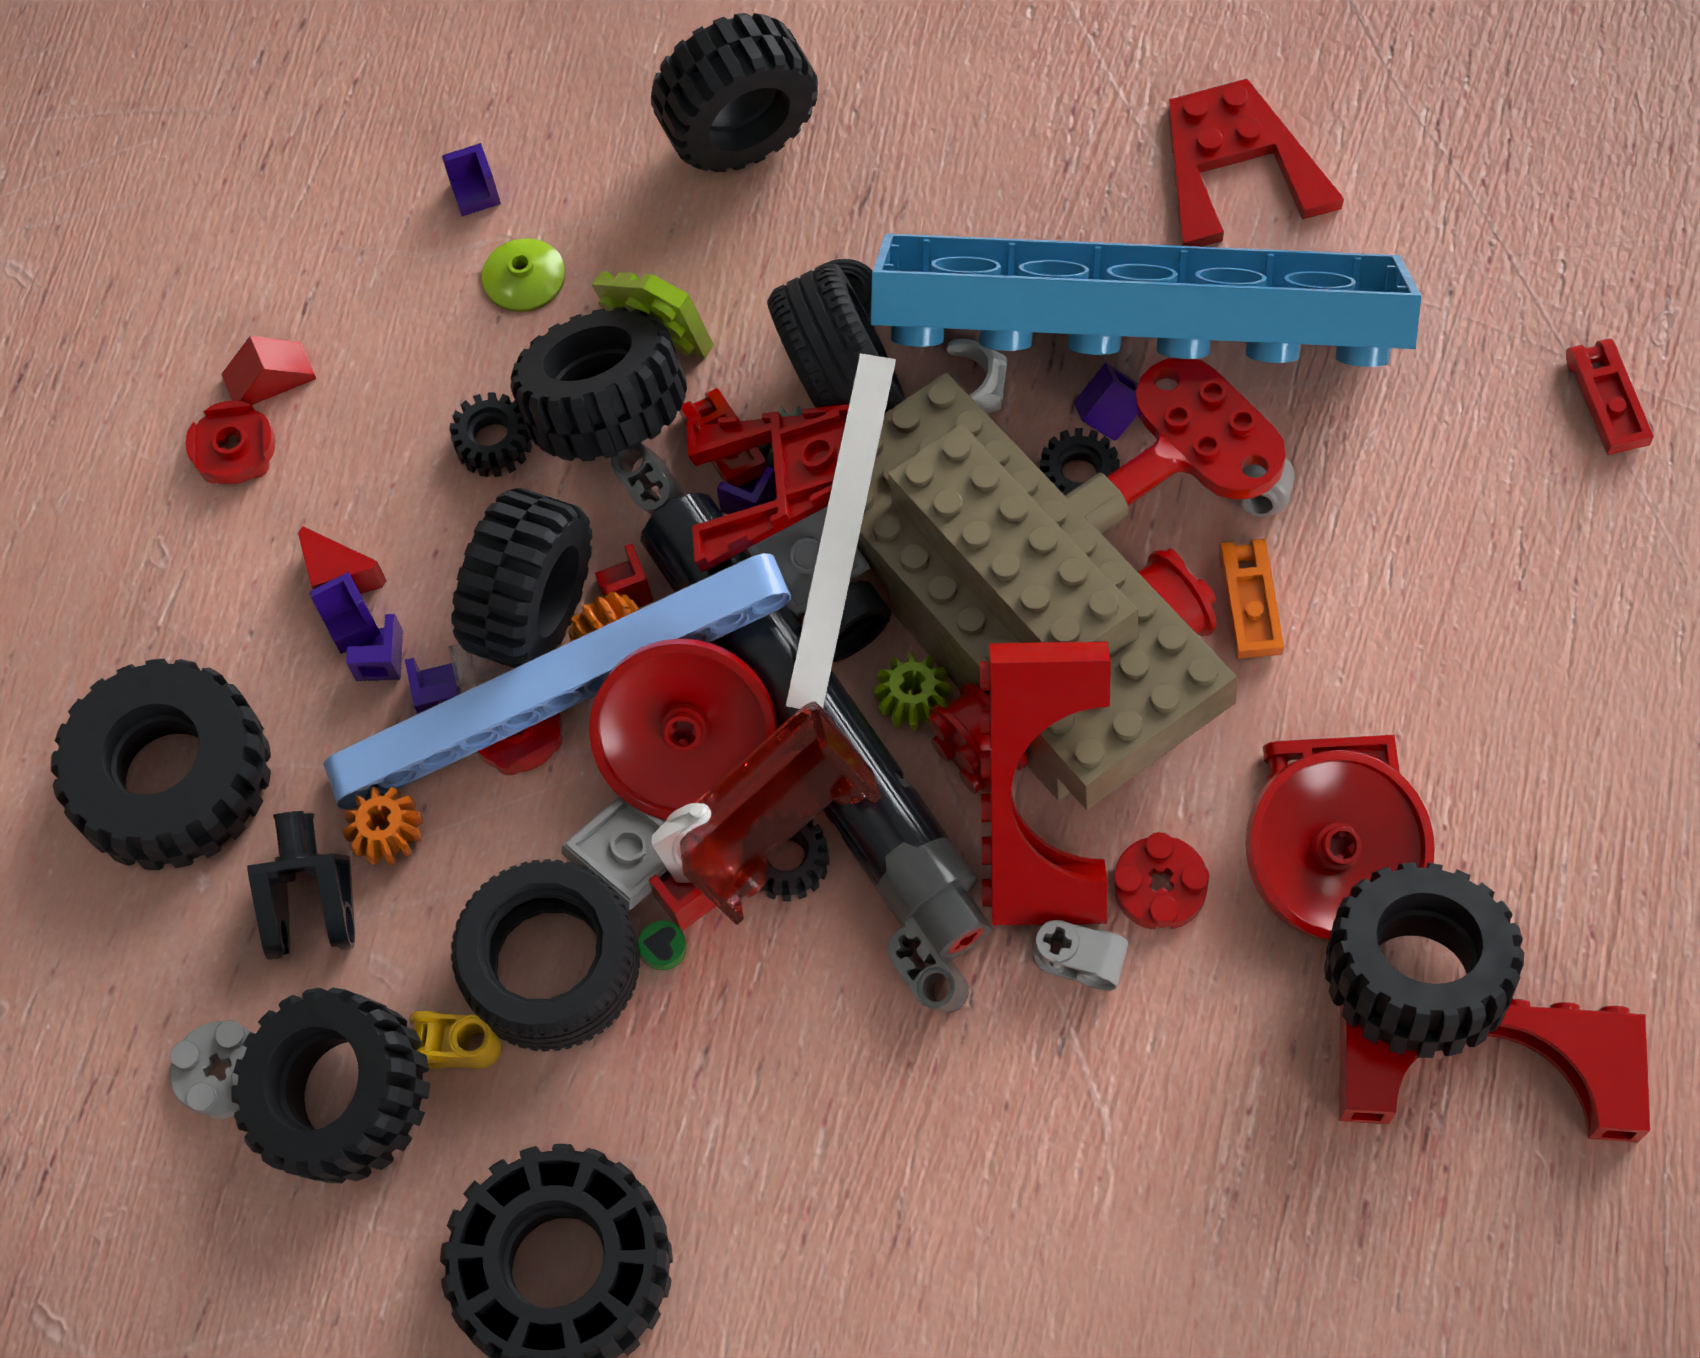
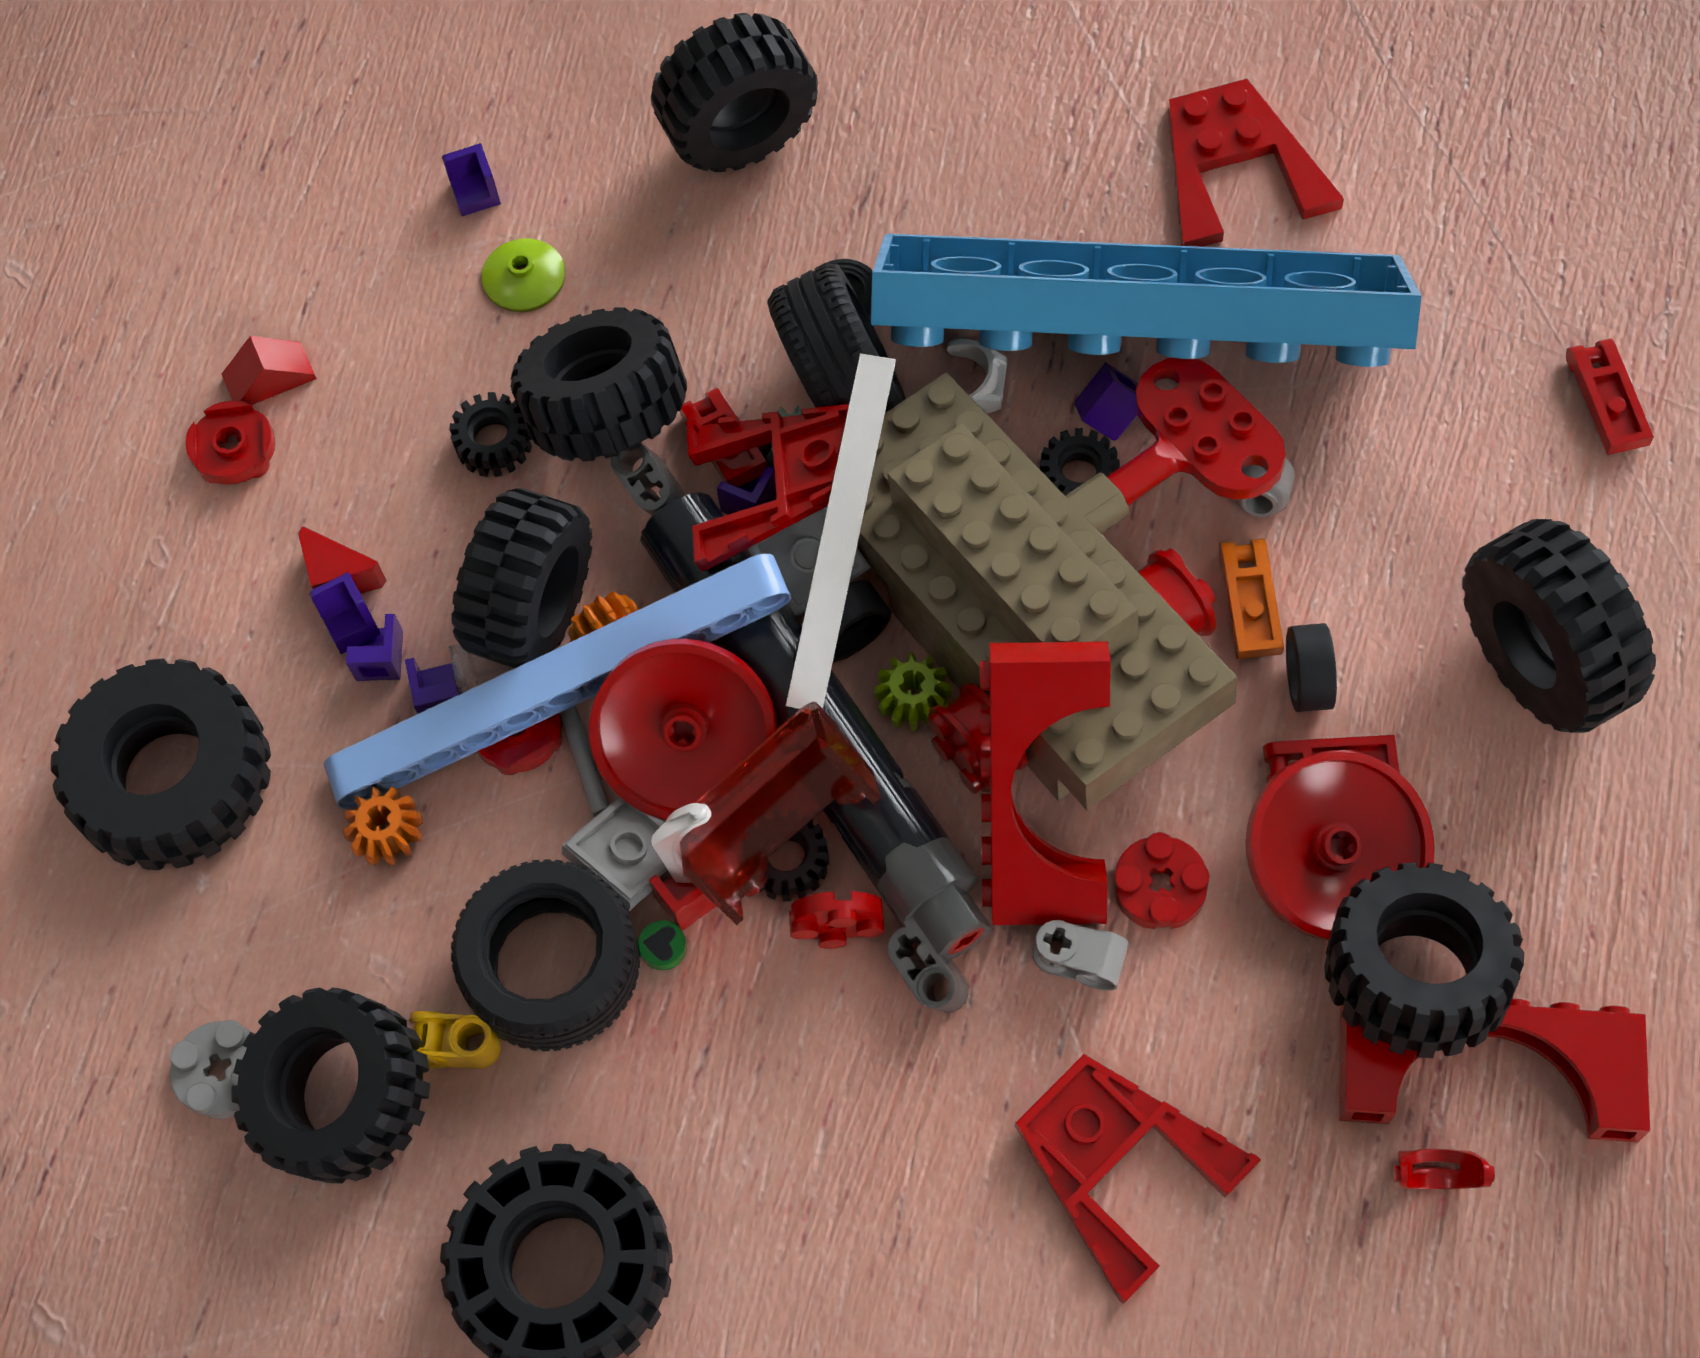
black piece [247,811,355,960] -> none
lime plate [592,271,714,359] -> none
red panel [595,543,653,607] -> none
none -> light grey bar [560,705,609,817]
none -> red plate [789,891,885,949]
none -> red wing [1014,1054,1261,1304]
none -> black tyre [1286,623,1337,712]
none -> red helmet [1393,1148,1495,1189]
none -> black tyre [1462,519,1656,733]

